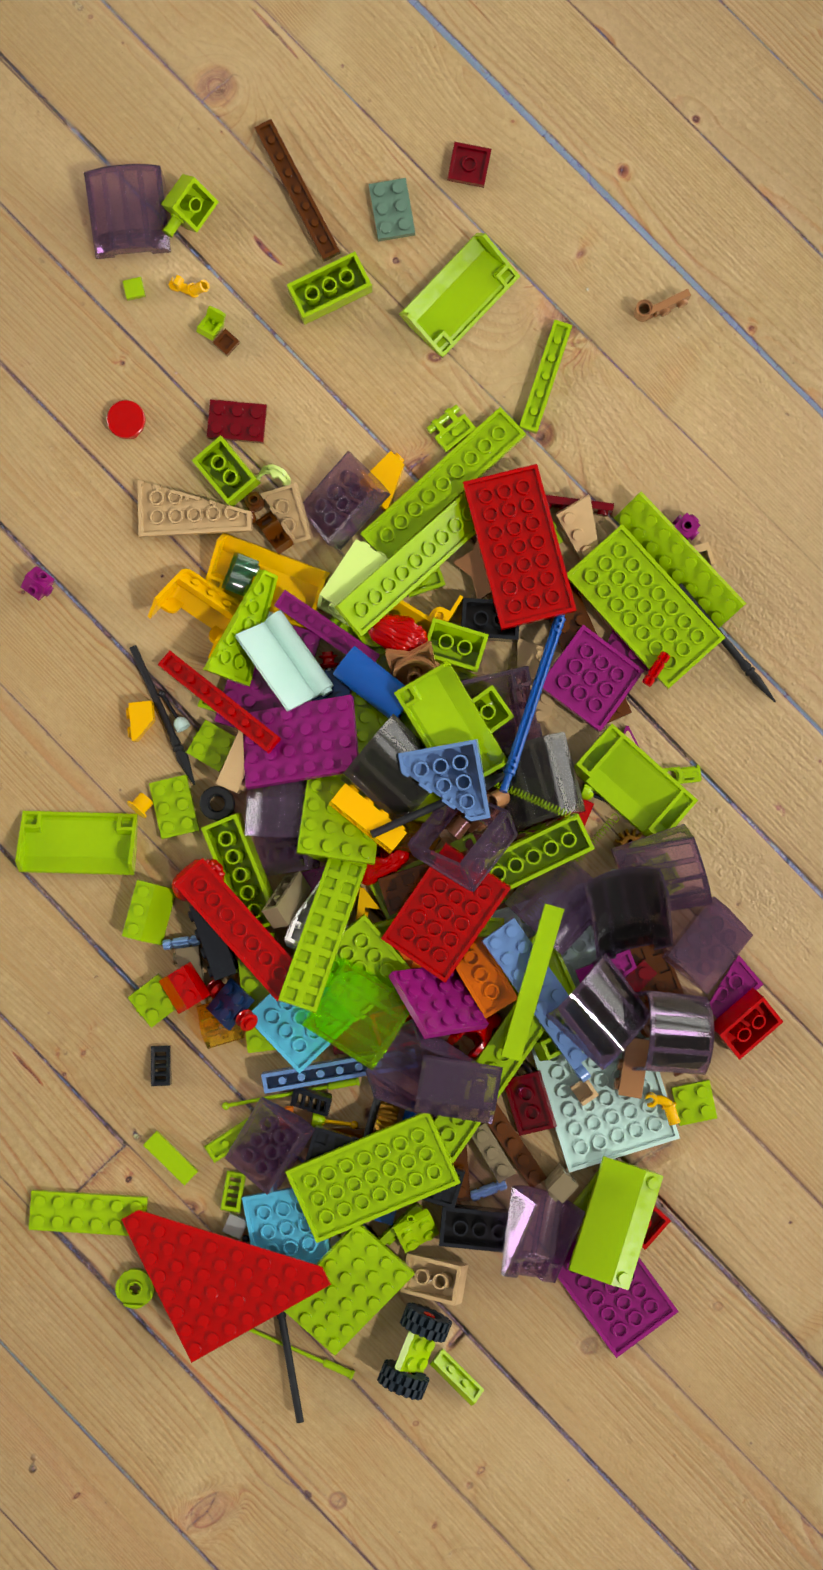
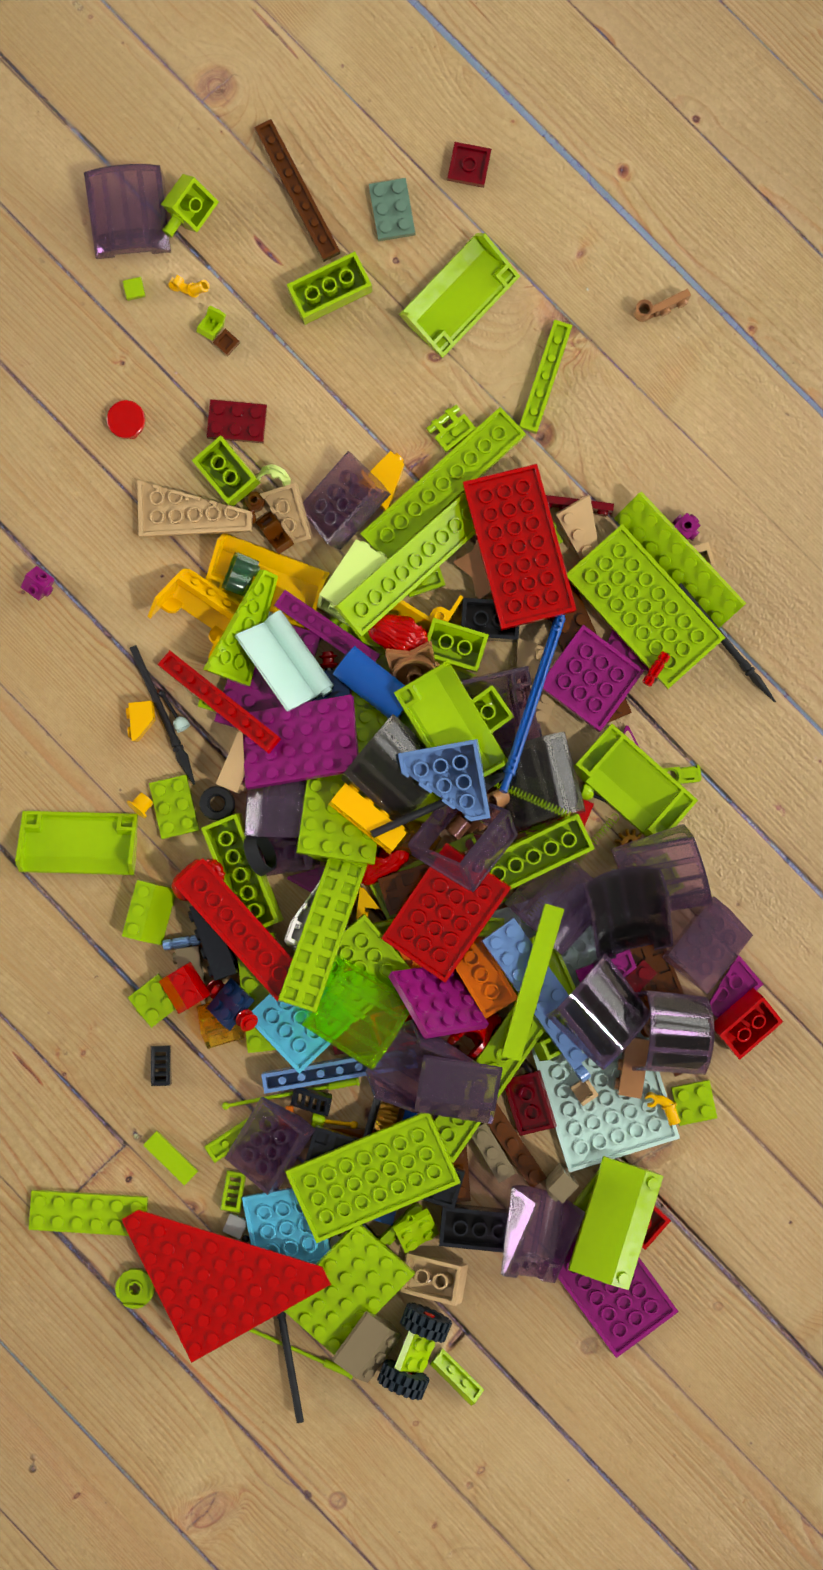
lime plate [186,720,236,772] -> none
dark tan brick [262,871,312,929] -> none
light blue axle [470,1180,507,1201] -> none
none -> black tyre [244,833,277,876]
none -> dark tan slope [332,1311,402,1383]

